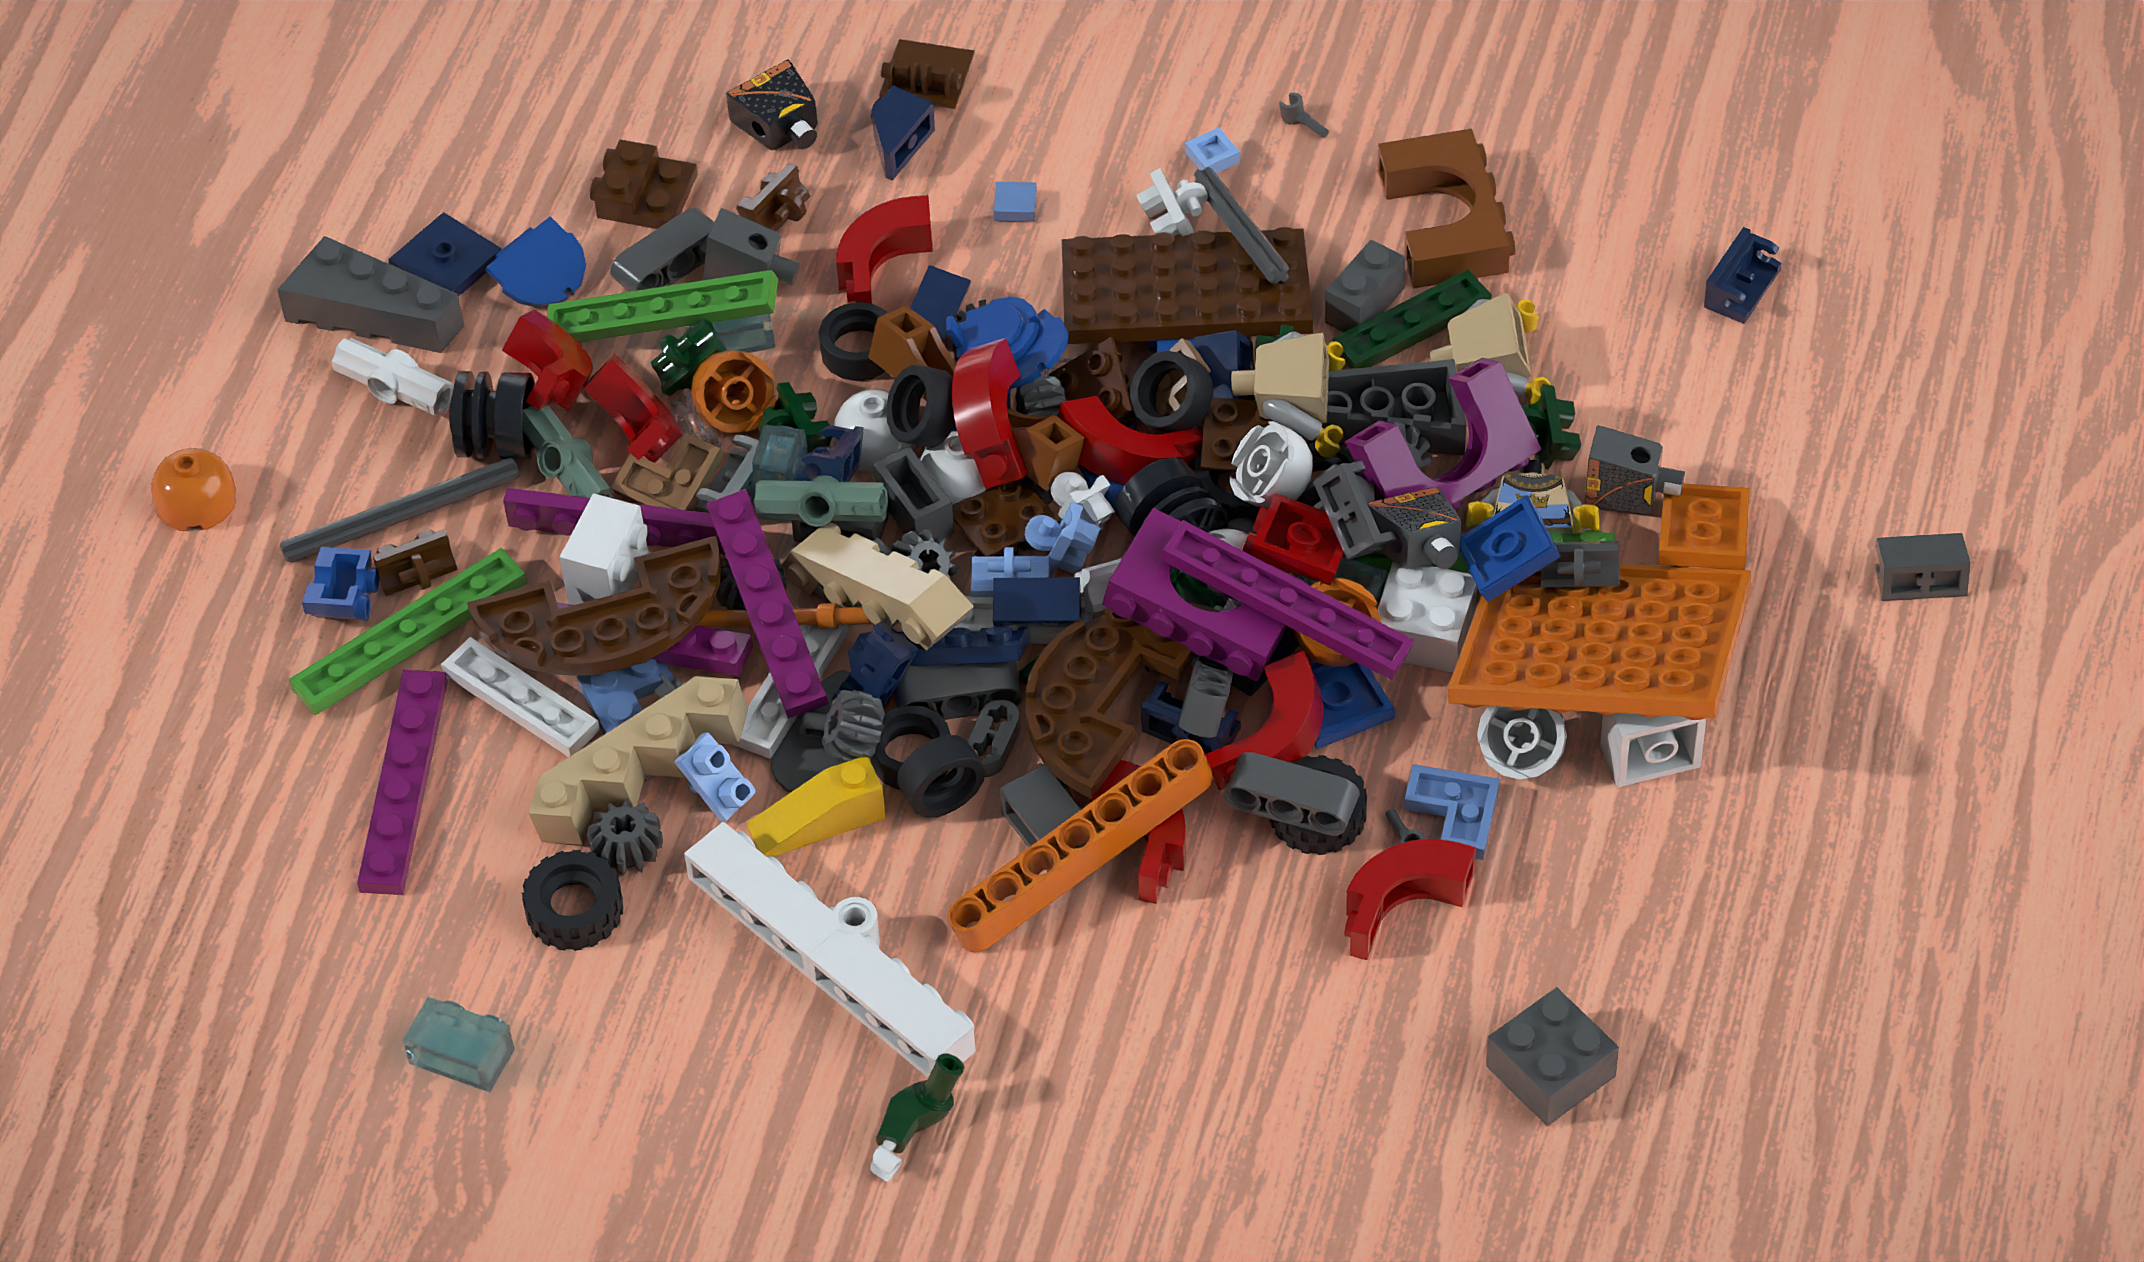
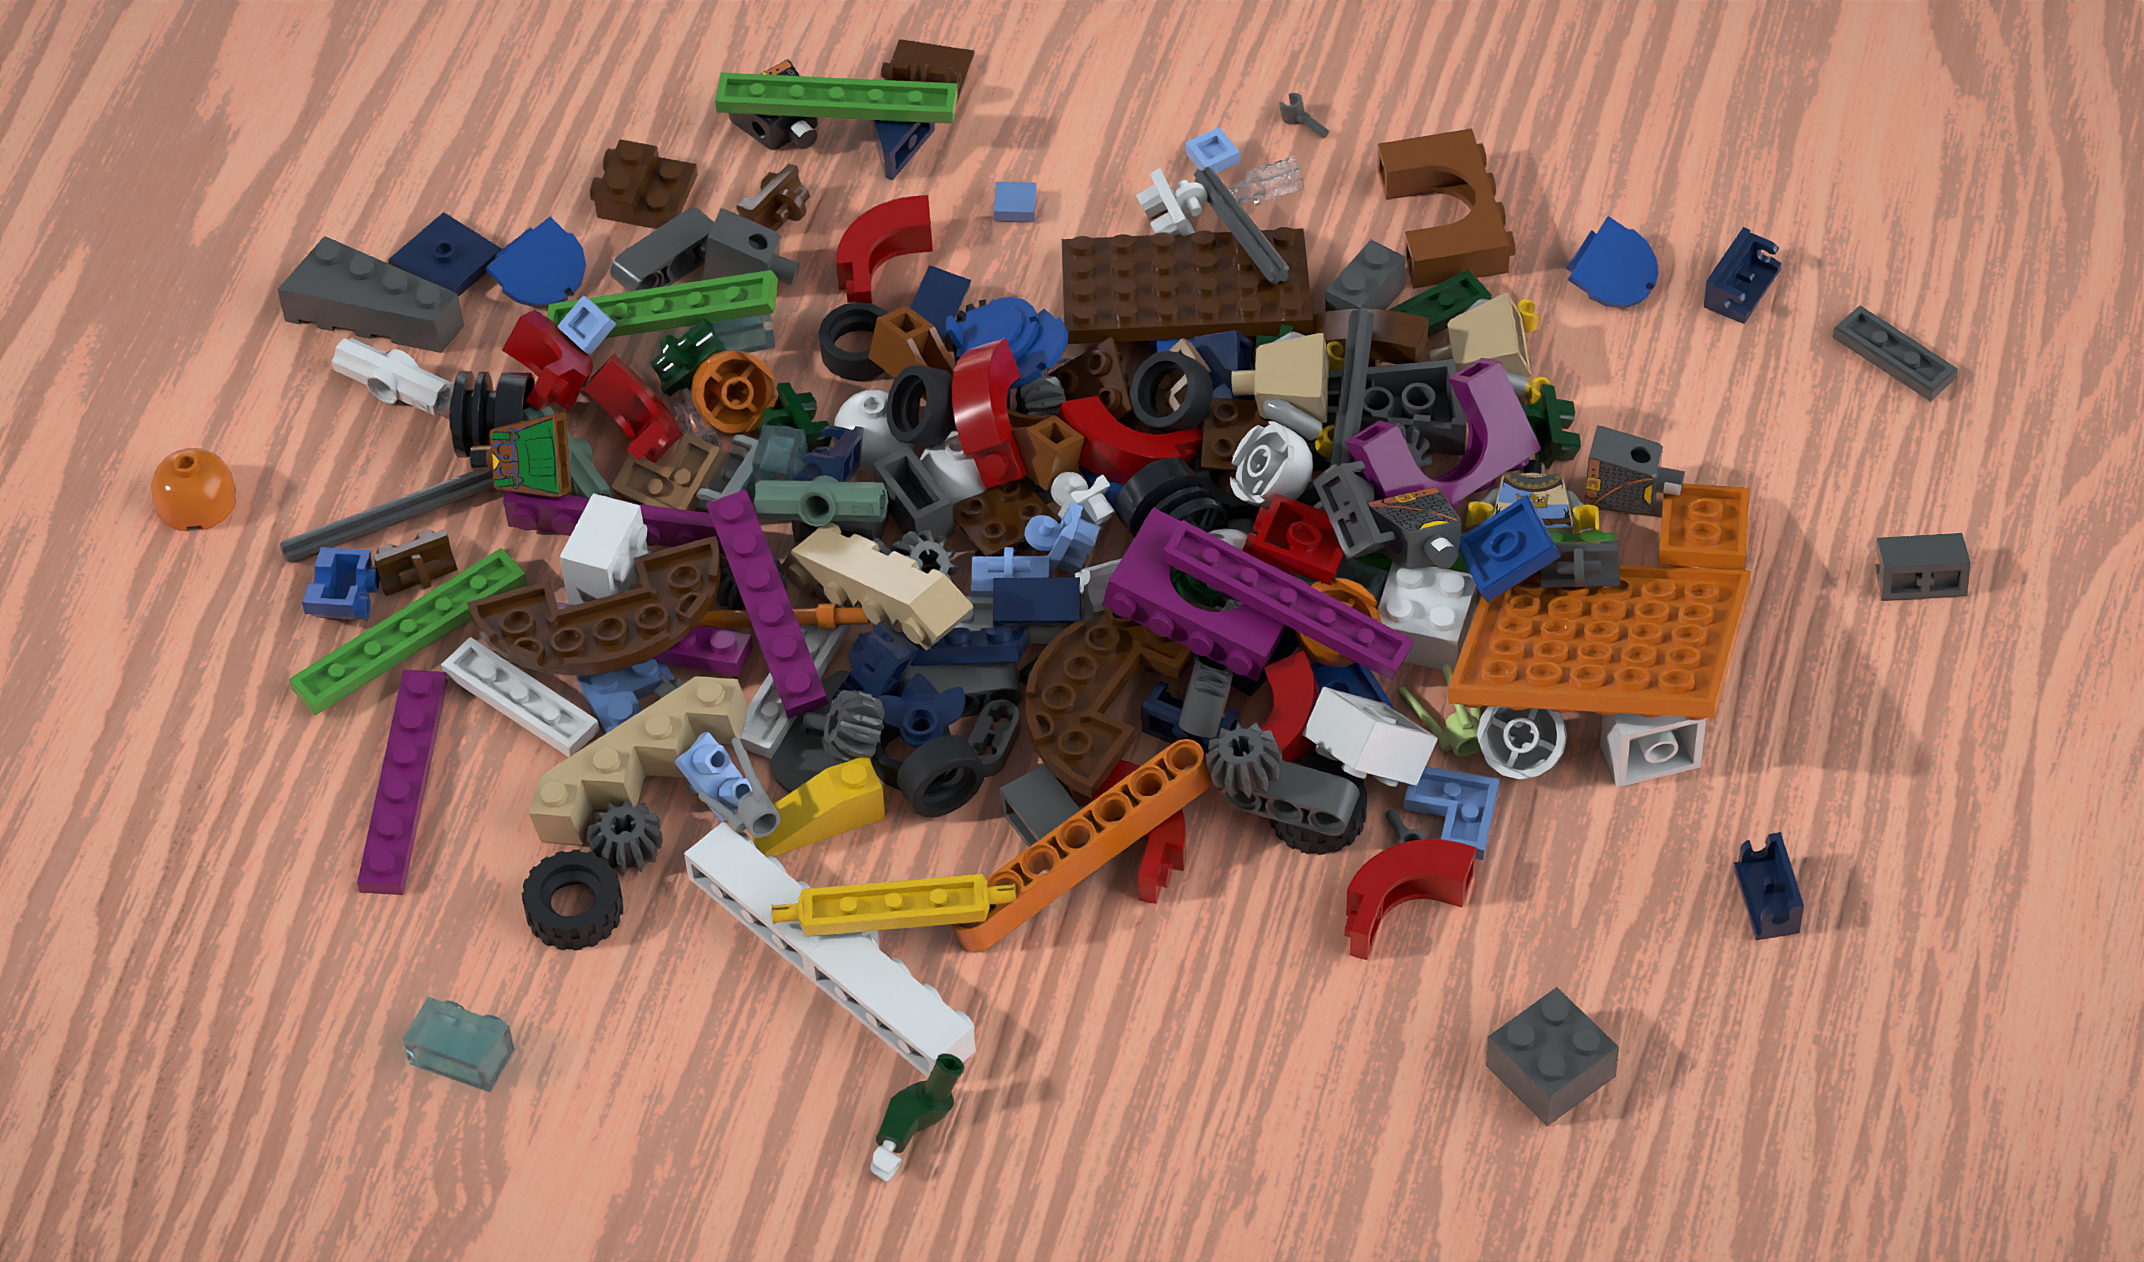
none -> torso [470,412,572,497]
none -> light blue plate [557,295,617,355]
none -> light grey plant [698,737,781,838]
none -> bright green plate [715,72,958,124]
none -> yellow plate [771,874,1017,937]
none -> dark blue plate [878,673,965,748]
none -> dark grey gear [1205,722,1282,799]
none -> clear hinge [1227,156,1304,206]
none -> white brick [1302,687,1438,787]
none -> reddish brown slope [1303,309,1429,367]
none -> dark grey axle [1330,307,1374,467]
none -> yellowish green plant [1399,664,1481,757]
none -> blue piece [1566,216,1658,308]
none -> dark blue hinge [1733,832,1804,940]
none -> dark grey tile [1833,305,1958,402]

